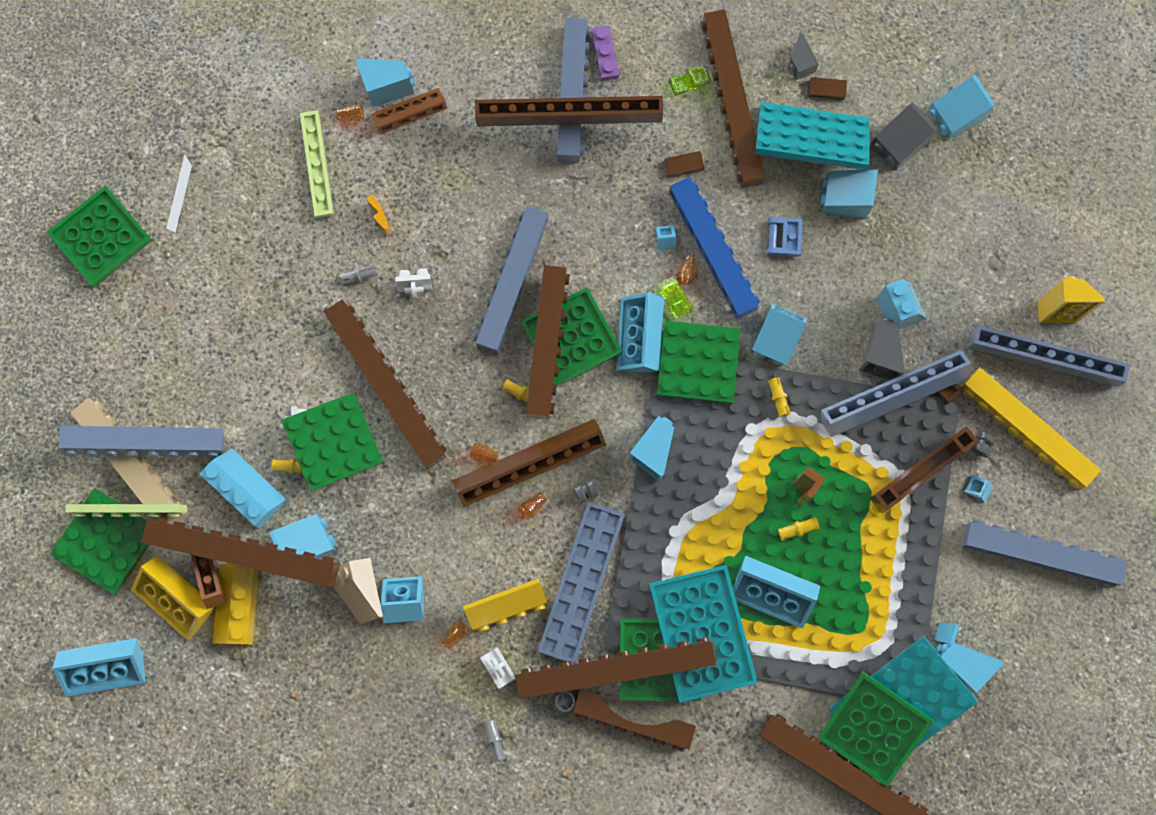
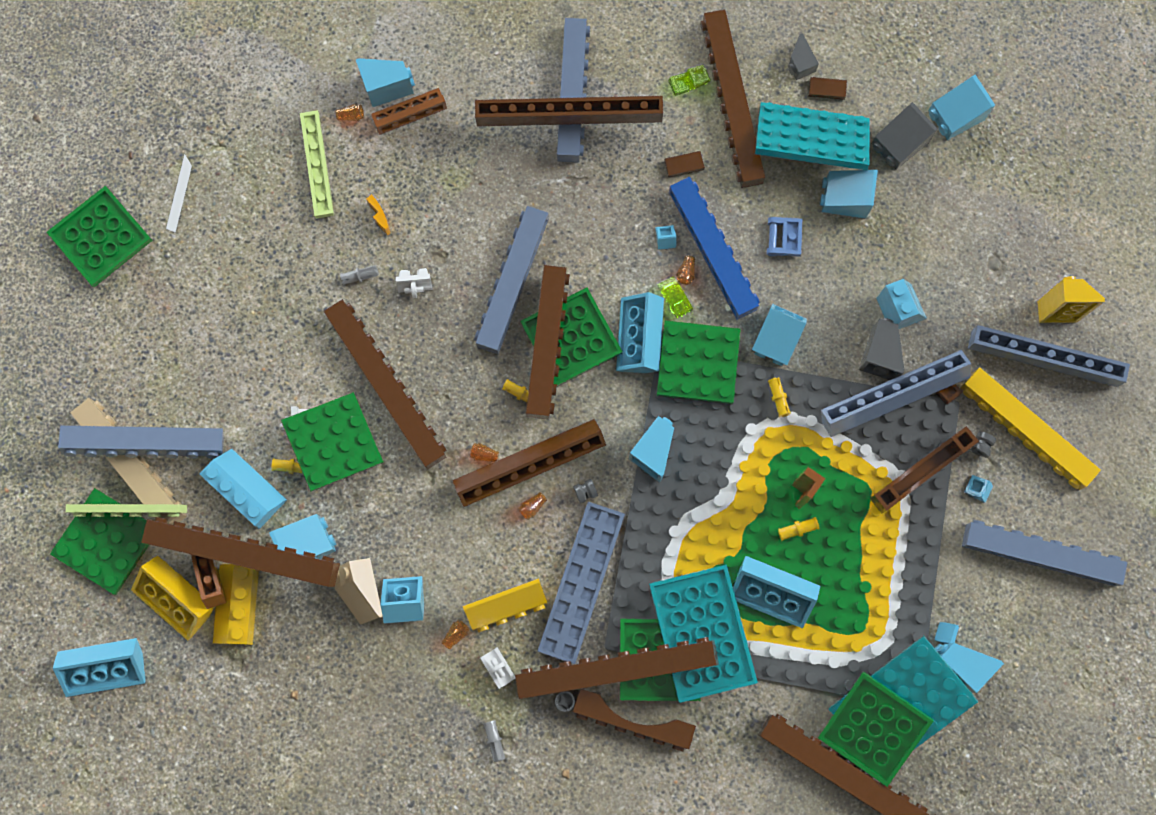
medium lavender plate [591,25,619,81] -> none

